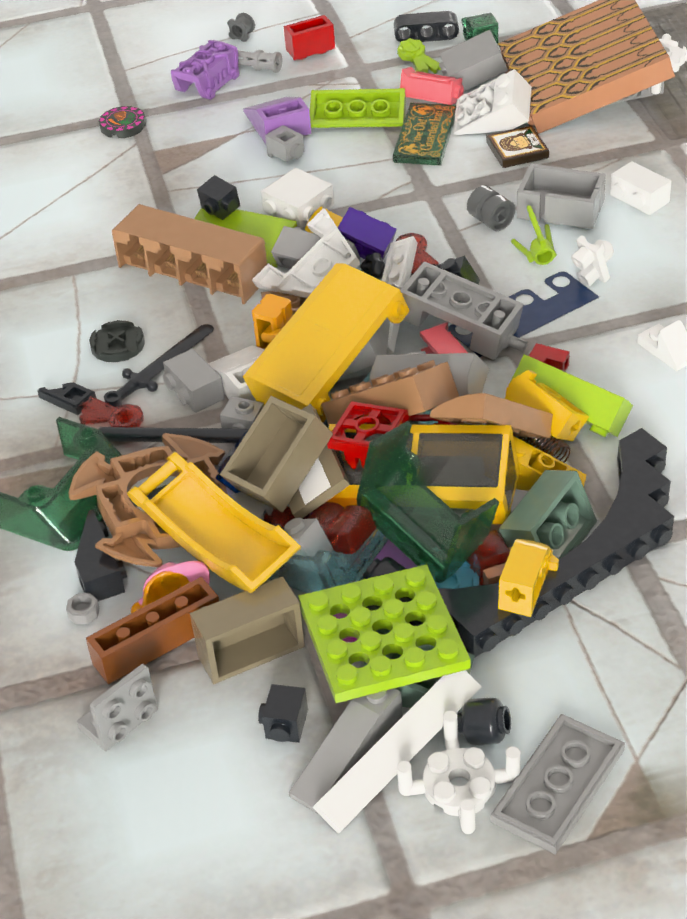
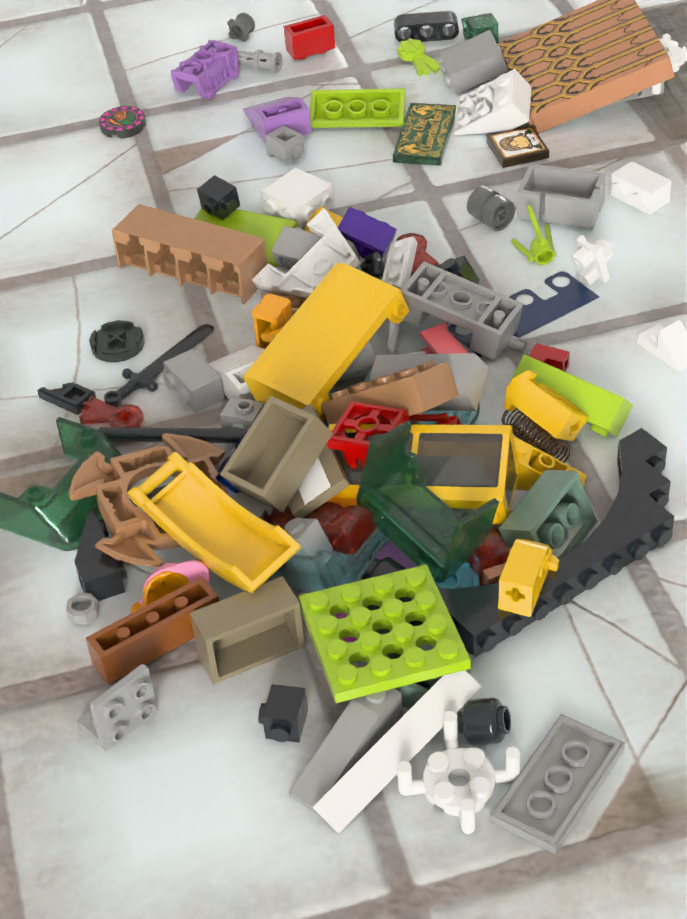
coral window [400,67,464,105] -> none
medium nougat slope [430,393,553,438] -> none

